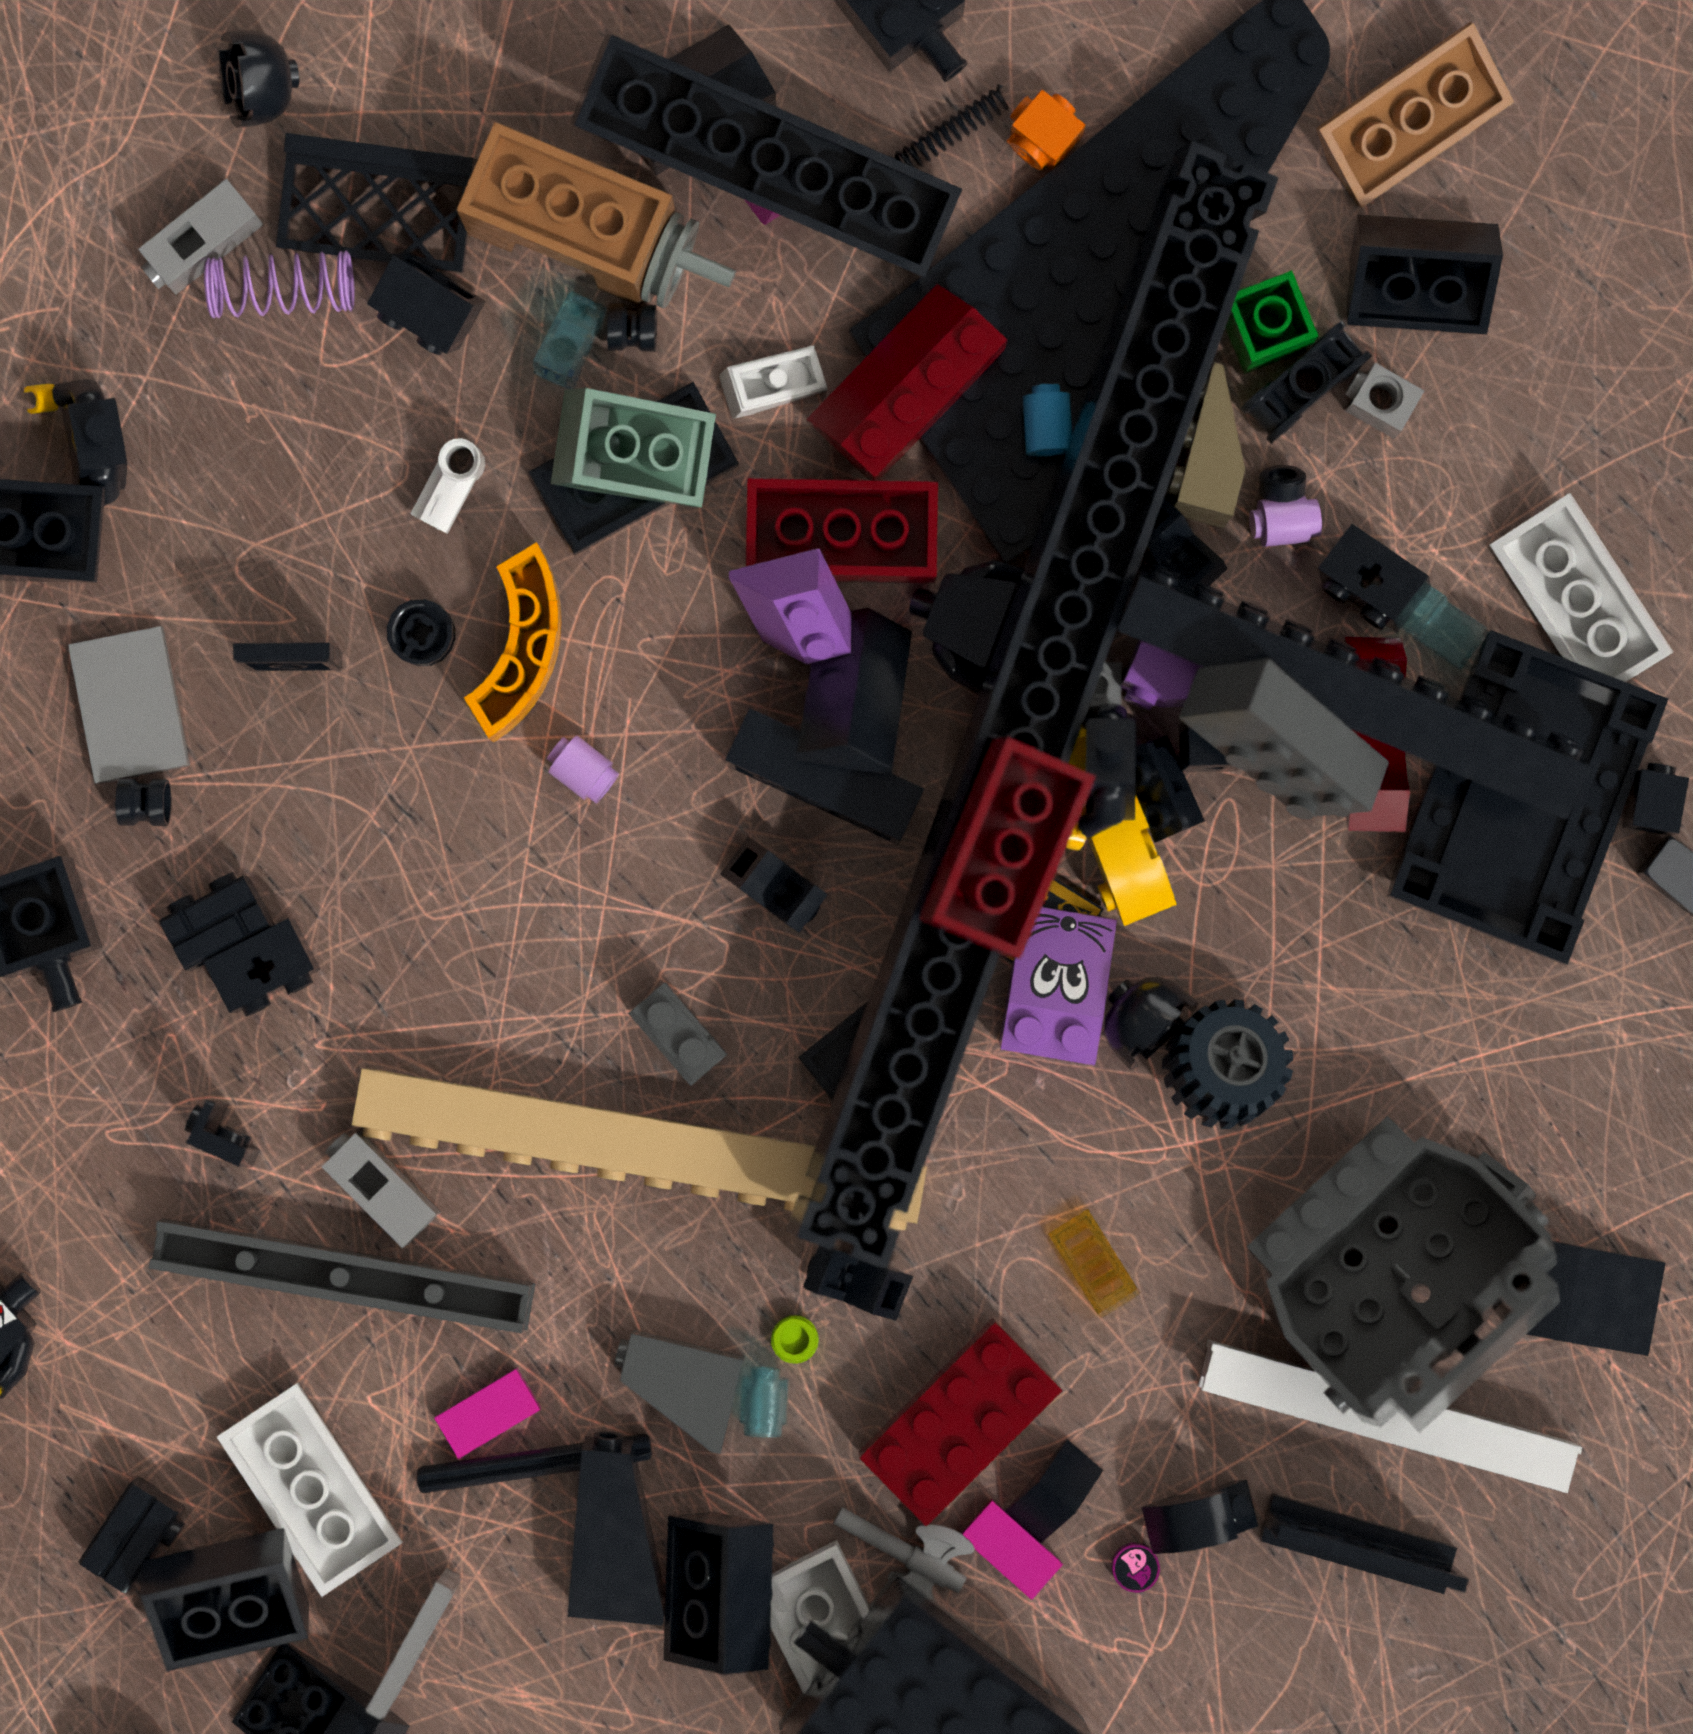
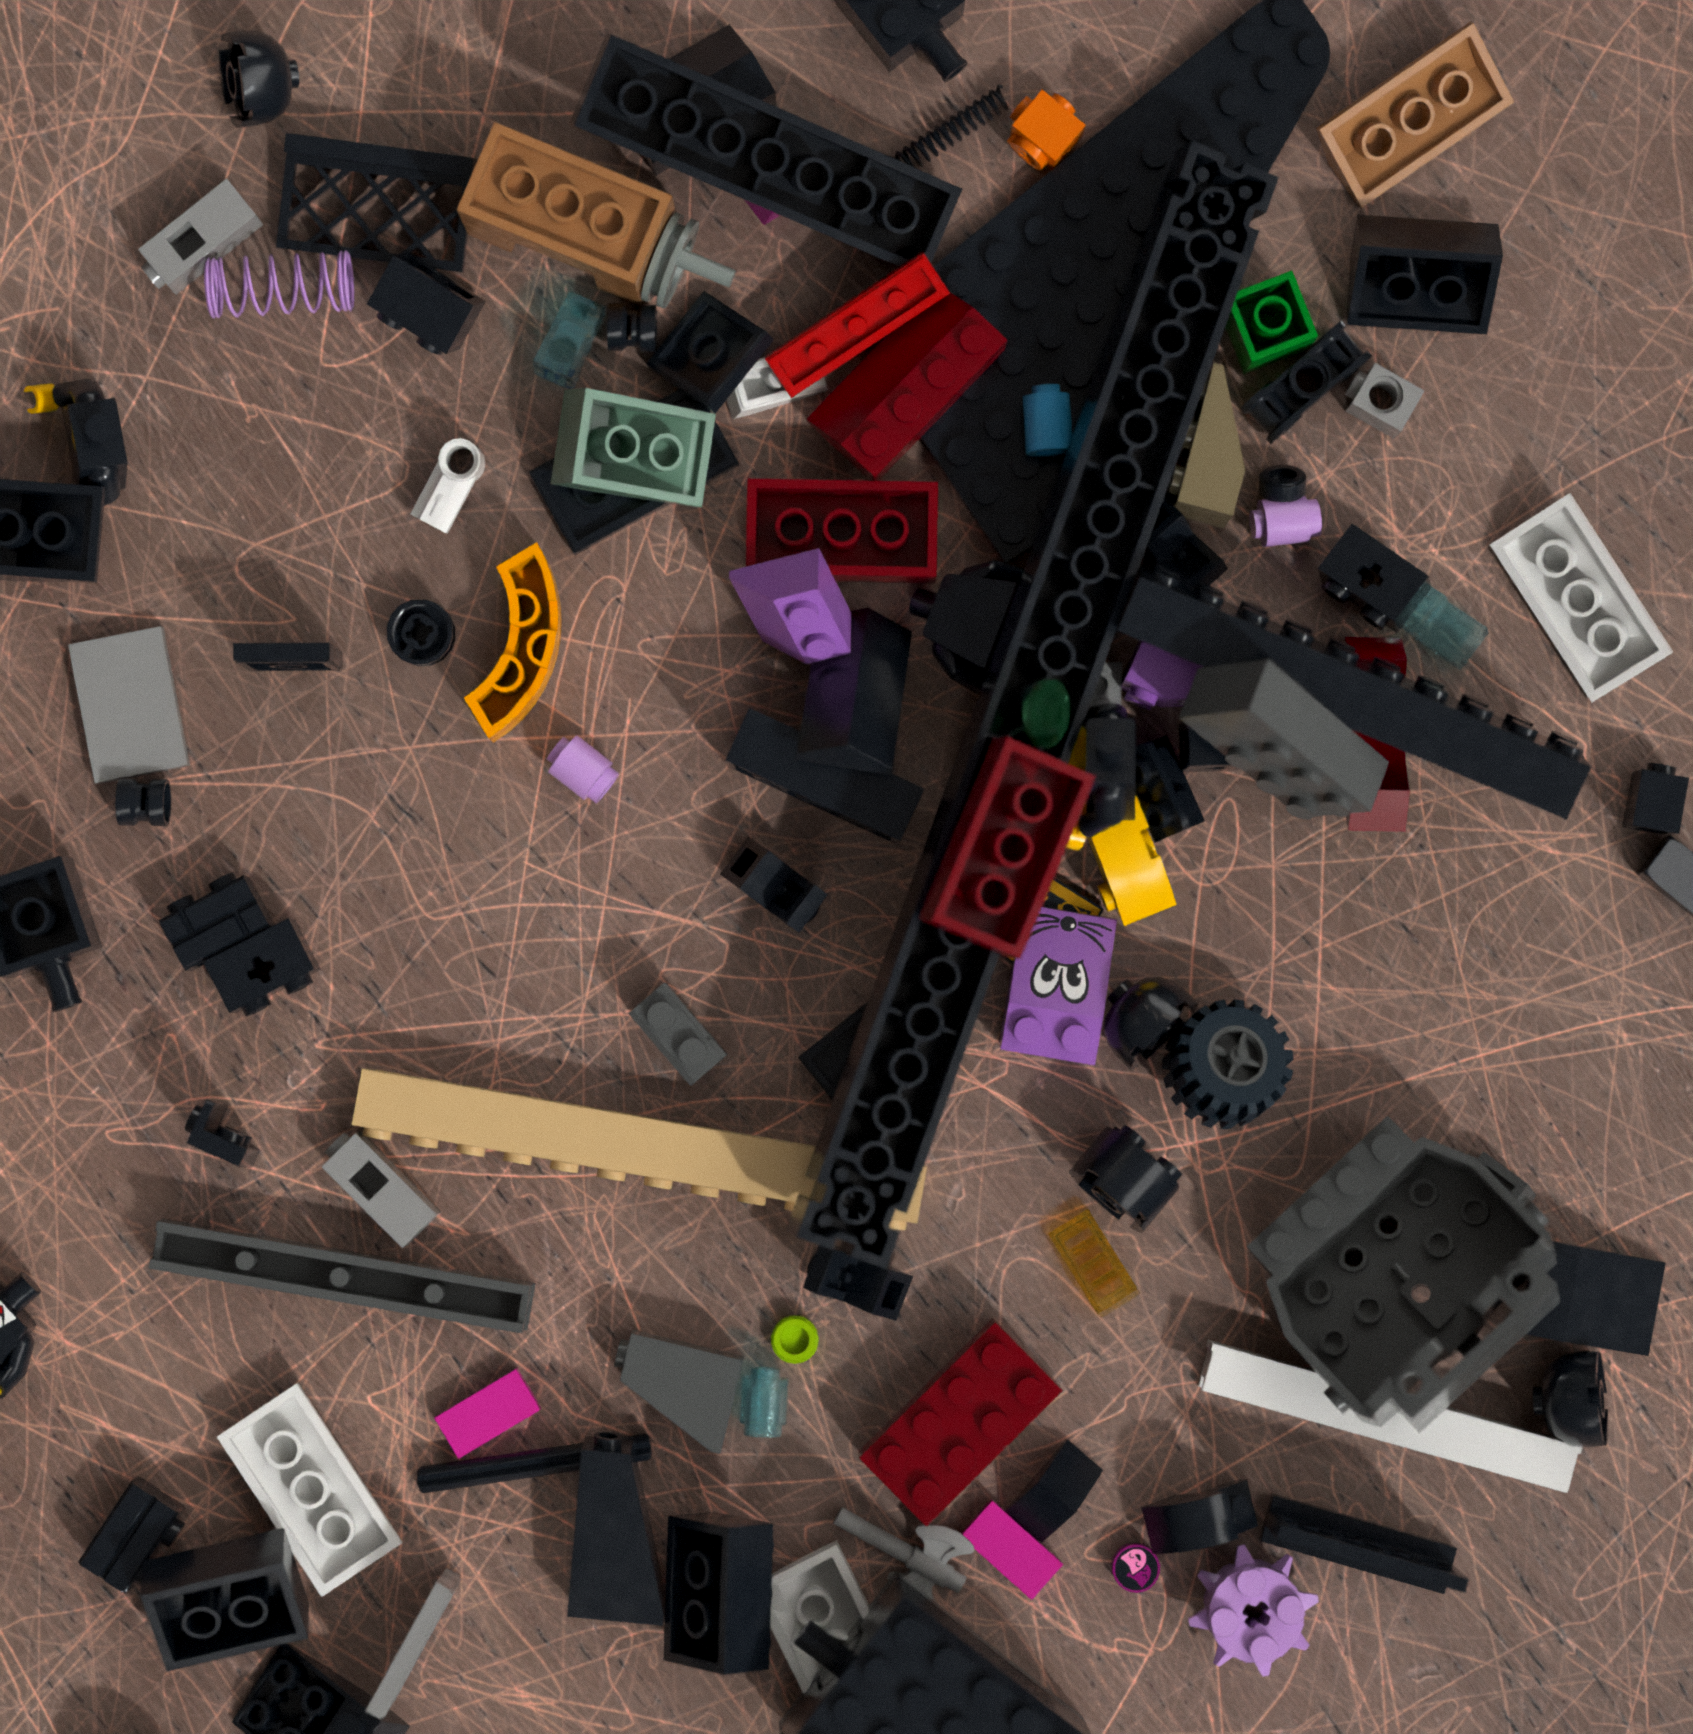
black slope [1387,630,1669,965] -> none
none -> black tile [646,291,774,414]
none -> red tile [765,251,950,398]
none -> clear green piece [1023,679,1070,748]
none -> black brick [1069,1125,1182,1233]
none -> lavender brick [1188,1544,1319,1676]
none -> black cylinder [1533,1351,1608,1447]

